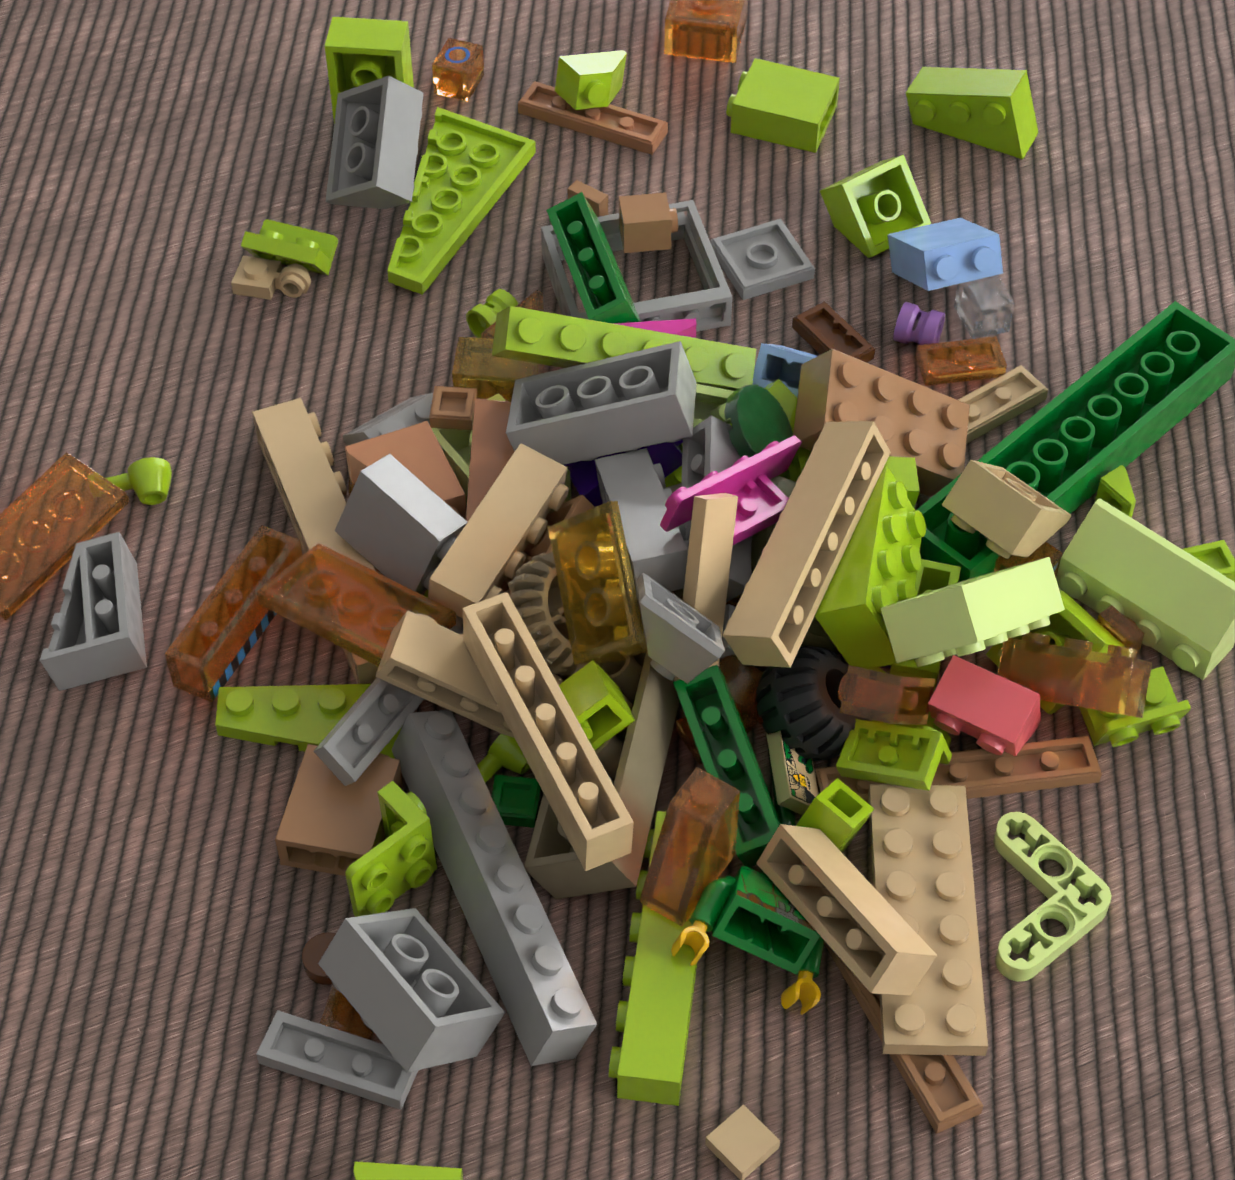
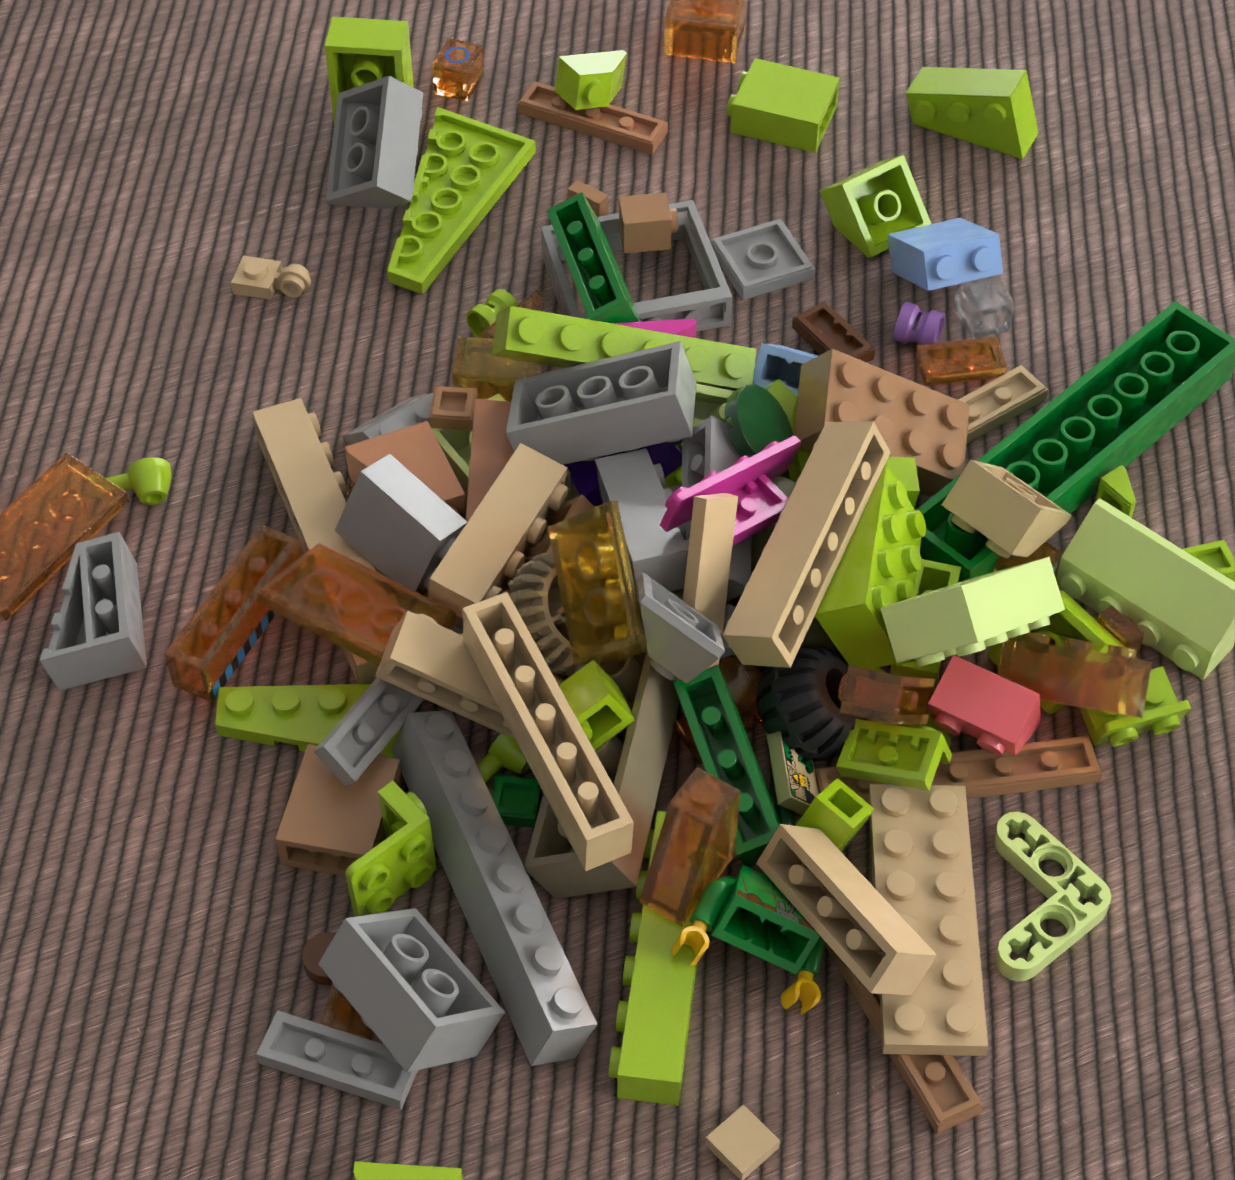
lime bracket [241,219,338,275] -> none

